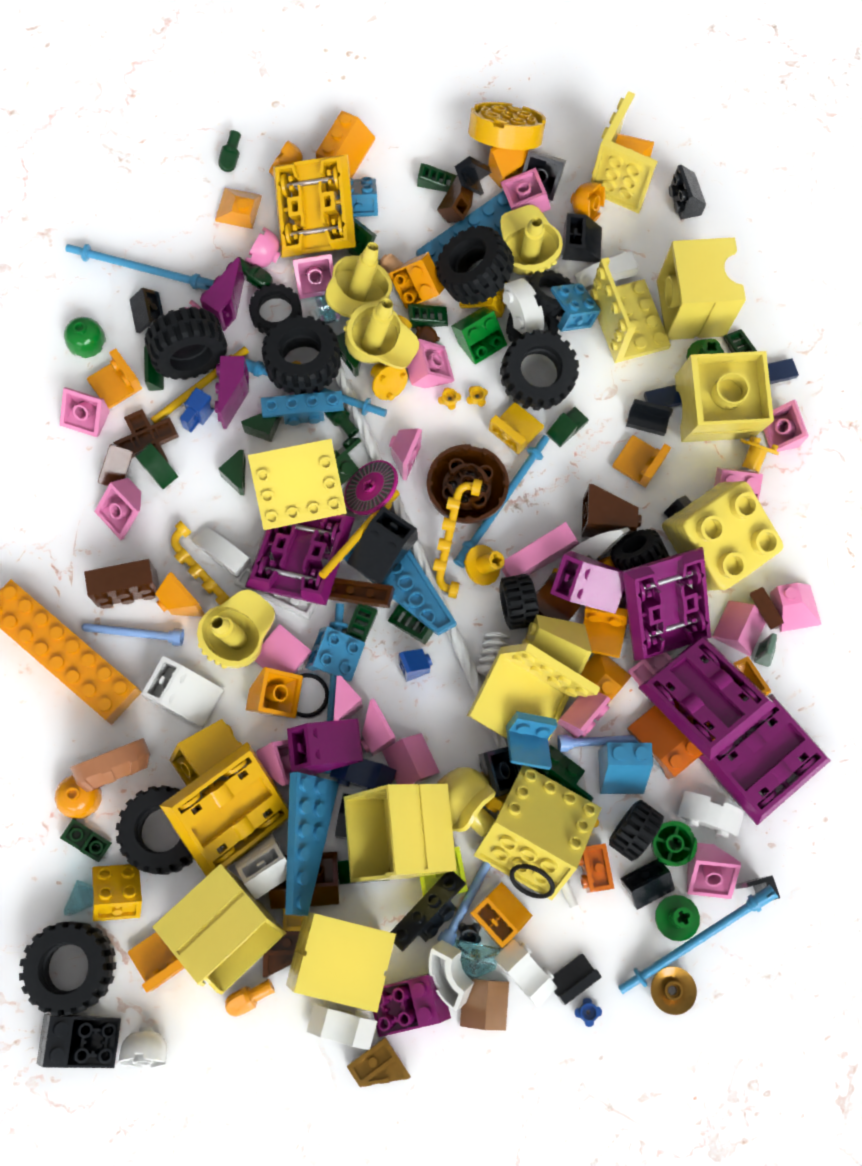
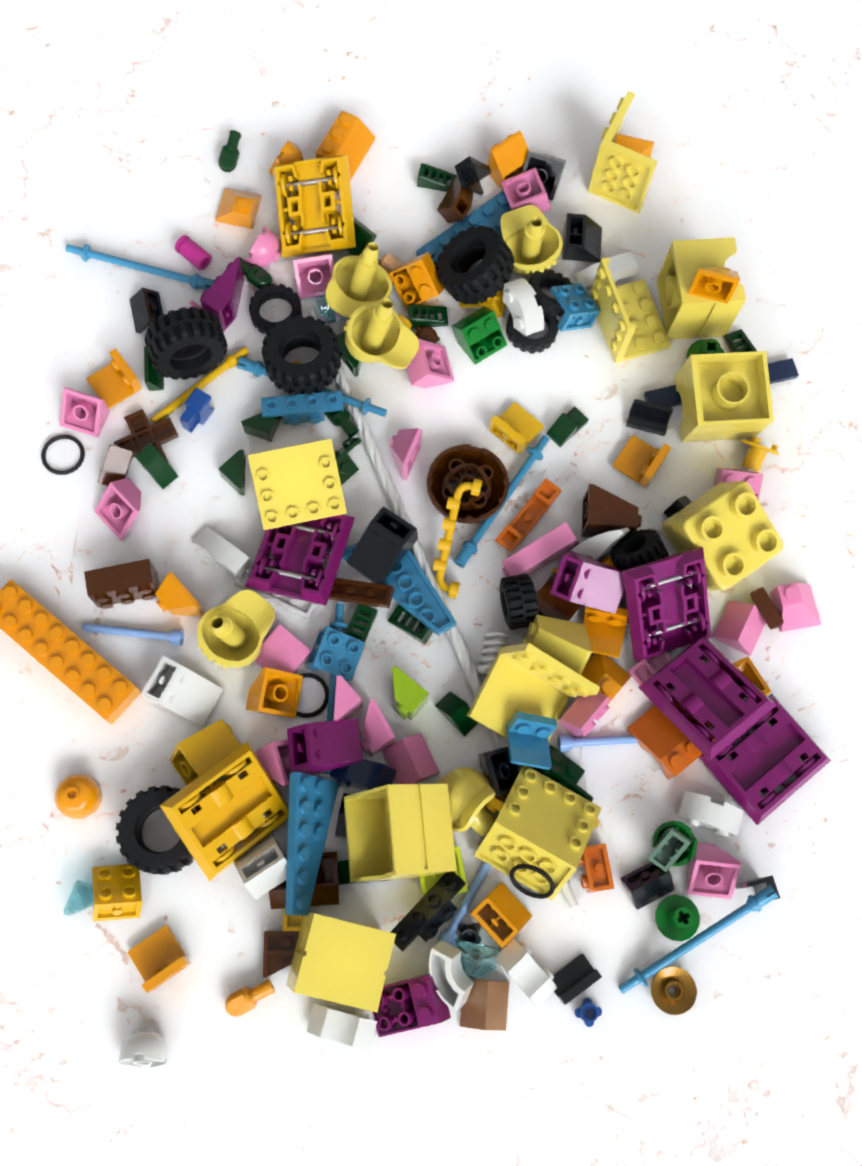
black tyre [19,921,117,1016] -> none
black slope [36,1014,121,1068] -> none
dark green slope [60,819,112,863] -> none
green cylinder [64,317,106,358] -> none
nougat piece [70,738,150,792] -> none
light yellow piece [152,864,286,995] -> none
yellow bar [171,520,230,605] -> none
magenta slope [215,356,249,429] -> none
yellow bar [319,490,400,579] -> none
dark azure bracket [339,177,378,217] -> none
piece [344,460,398,515] -> none
pearl gold wing [347,1037,411,1087] -> none
yellow piece [371,363,408,401] -> none
blue slope [398,649,433,682] -> none
yellow plate [438,388,461,410] -> none
yellow piece [464,545,505,586] -> none
yellow plate [466,386,488,407] -> none
yellow brick [468,102,546,150] -> none
black tyre [500,329,579,411] -> none
light orange cylinder [571,182,605,222] -> none
dark azure slope [598,742,653,794] -> none
black tyre [609,800,664,861] -> none
black slope [668,165,706,220] -> none
sand green slope [754,633,777,667] -> none
bright pink slope [764,399,809,452] -> none
none -> black tyre [41,435,85,475]
none -> dark pink piece [174,235,212,271]
none -> lime slope [392,666,429,721]
none -> dark green slope [435,691,478,737]
none -> orange slope [495,478,562,553]
none -> sand green slope [647,827,691,872]
none -> light orange slope [688,267,740,304]

